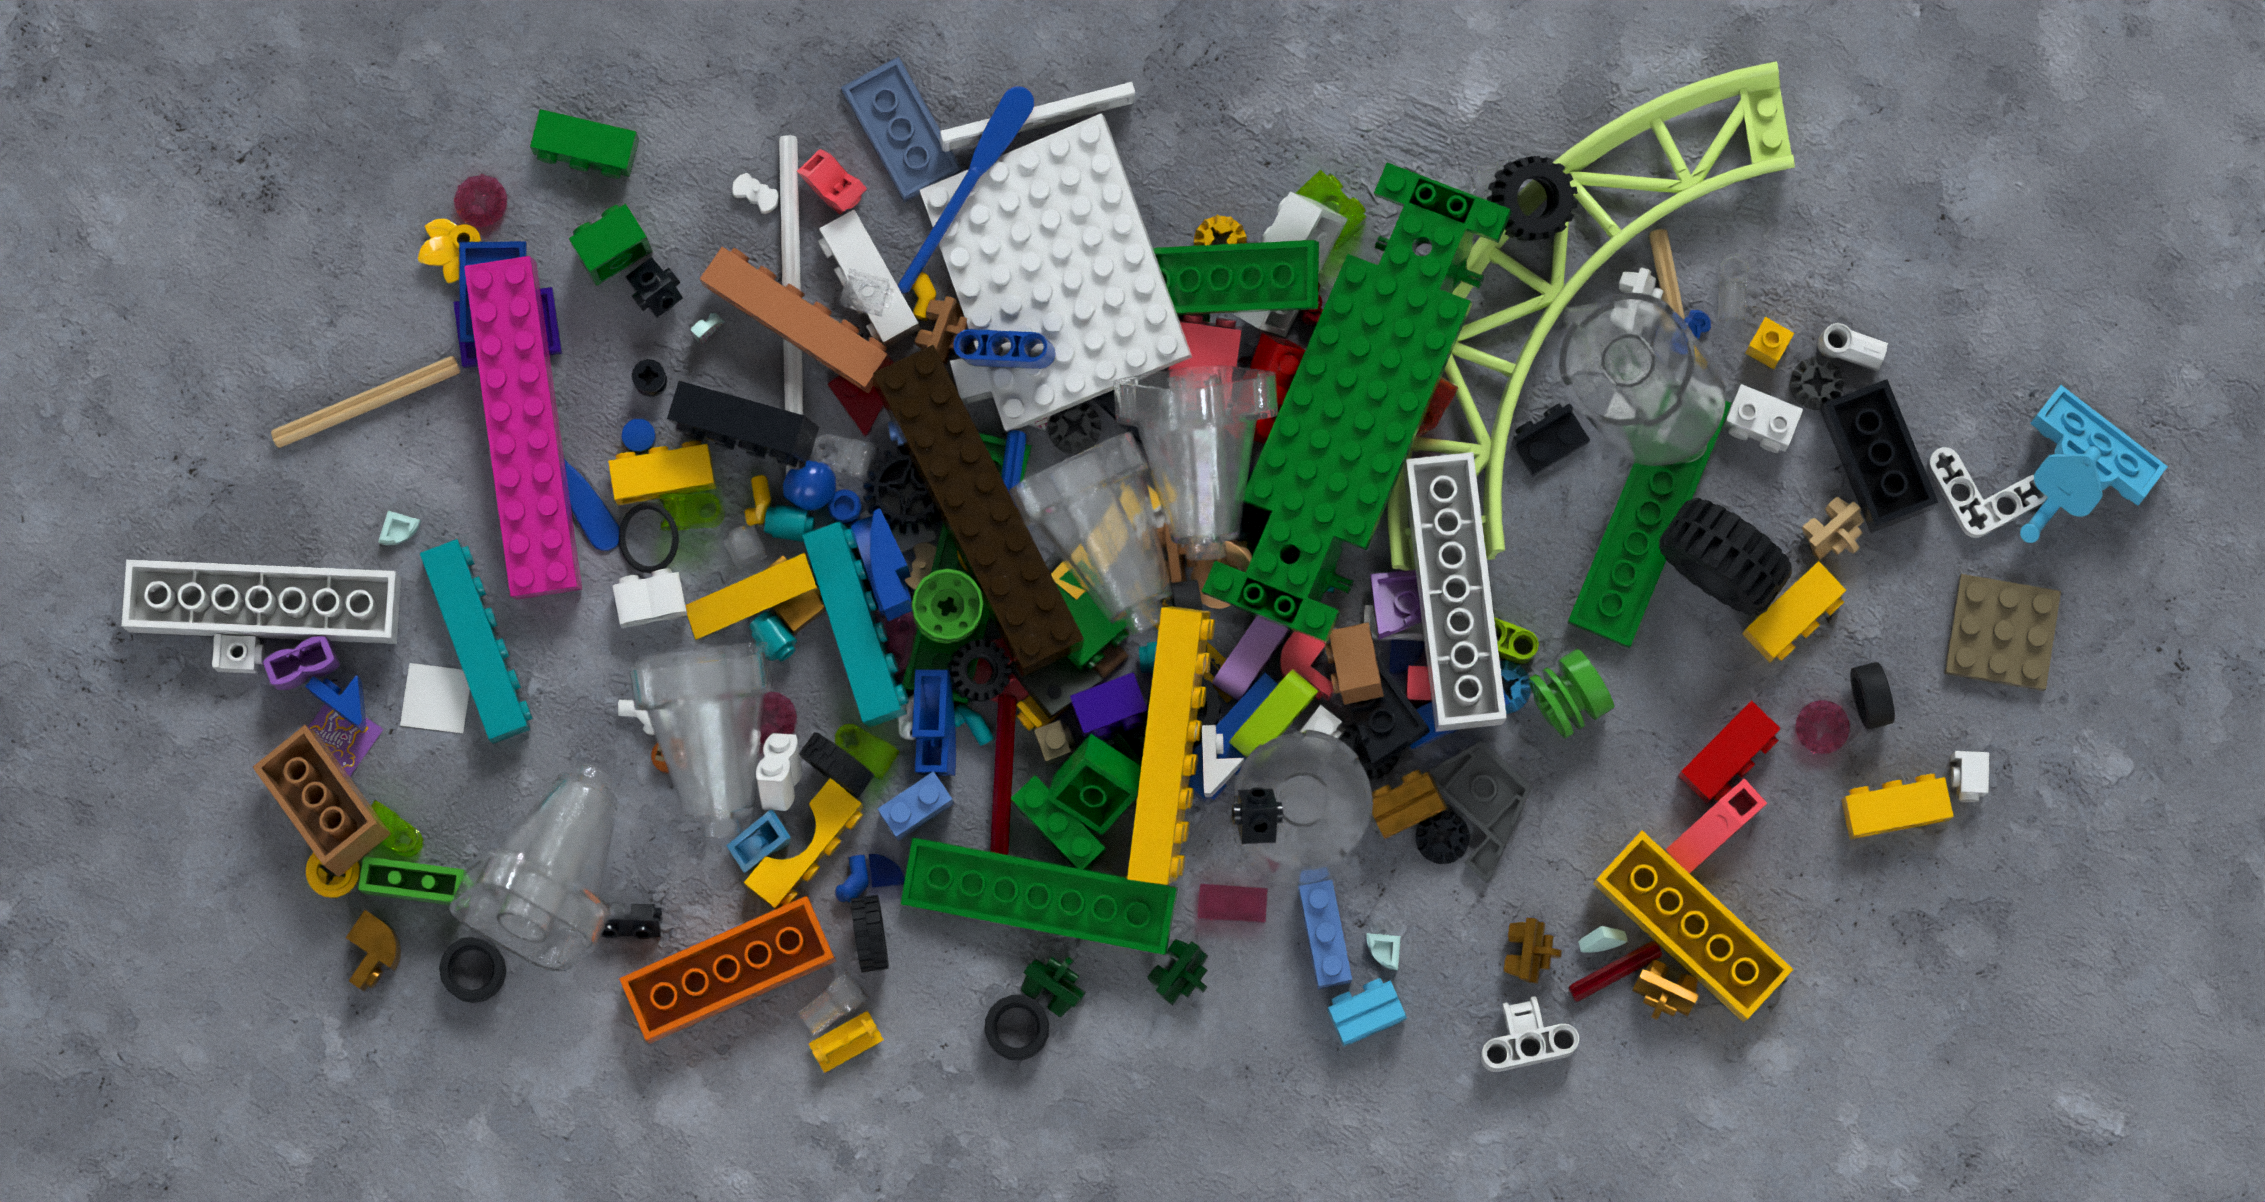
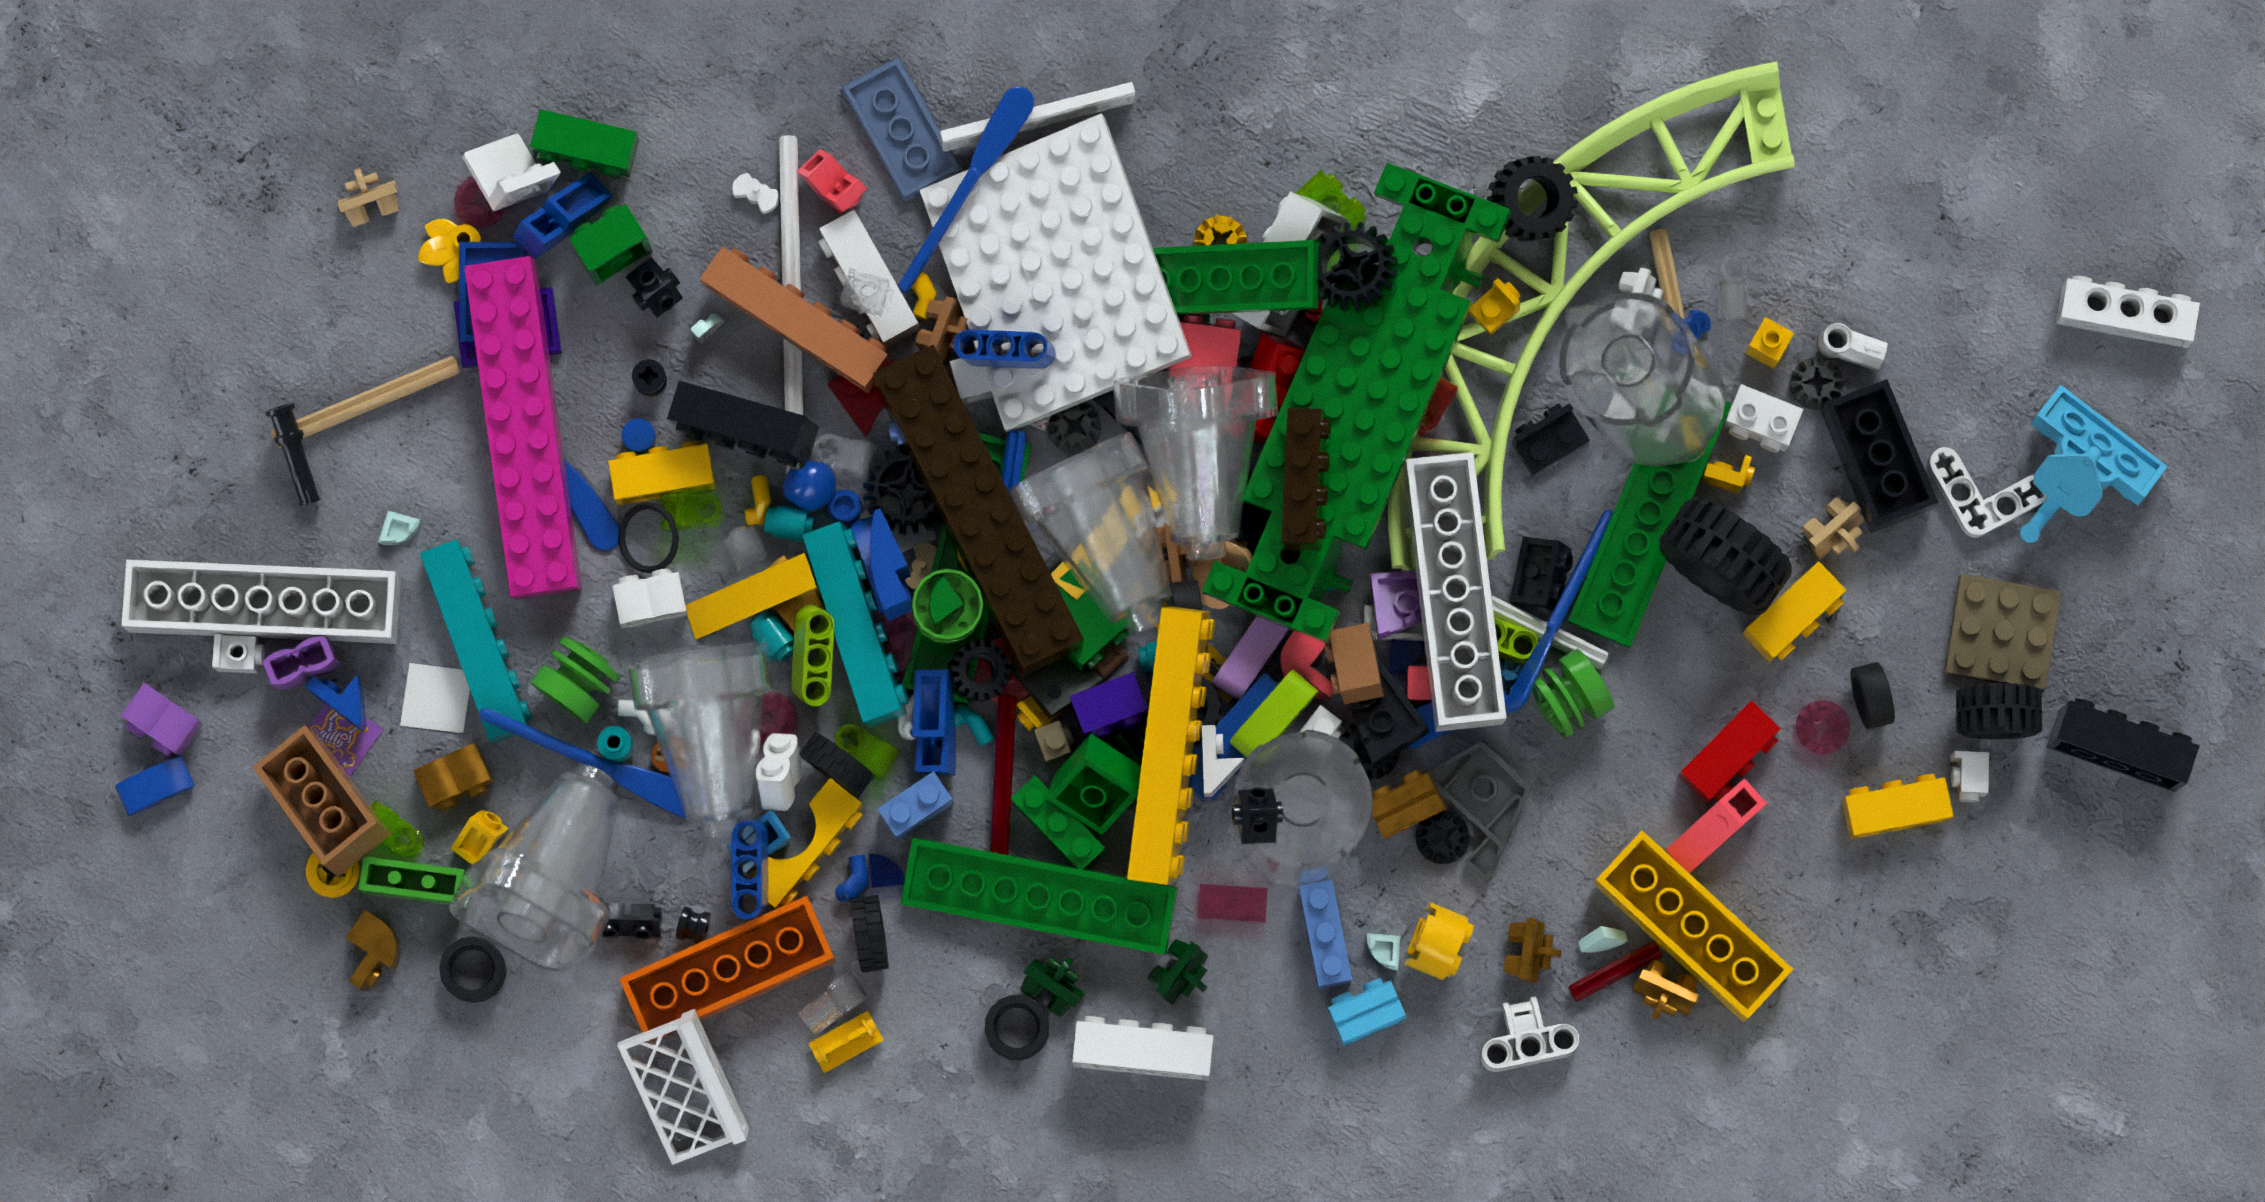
none -> blue slope [115,755,195,816]
none -> medium lavender brick [121,683,203,757]
none -> black pin [265,403,321,506]
none -> tan hips [337,168,399,227]
none -> pearl gold brick [413,743,494,812]
none -> yellow bracket [450,810,508,868]
none -> white bracket [462,134,561,212]
none -> blue piece [479,708,704,819]
none -> blue slope [512,172,613,259]
none -> bright green wheel [530,636,621,724]
none -> teal brick [597,726,634,763]
none -> white fence [617,1009,749,1165]
none -> black wheel [675,906,711,944]
none -> blue beam [731,819,768,920]
none -> lime beam [791,604,835,707]
none -> green tile [929,575,963,624]
none -> white brick [1072,1016,1213,1081]
none -> dark brown brick [1281,408,1331,551]
none -> black gear [1317,222,1398,313]
none -> yellow brick [1404,902,1474,980]
none -> yellow bracket [1469,278,1521,336]
none -> white axle [1491,596,1608,669]
none -> blue piece [1505,510,1613,712]
none -> black bracket [1510,537,1573,612]
none -> yellow bracket [1701,455,1755,494]
none -> black tyre [1956,683,2042,739]
none -> black brick [2046,698,2200,792]
none -> white brick [2056,276,2200,348]

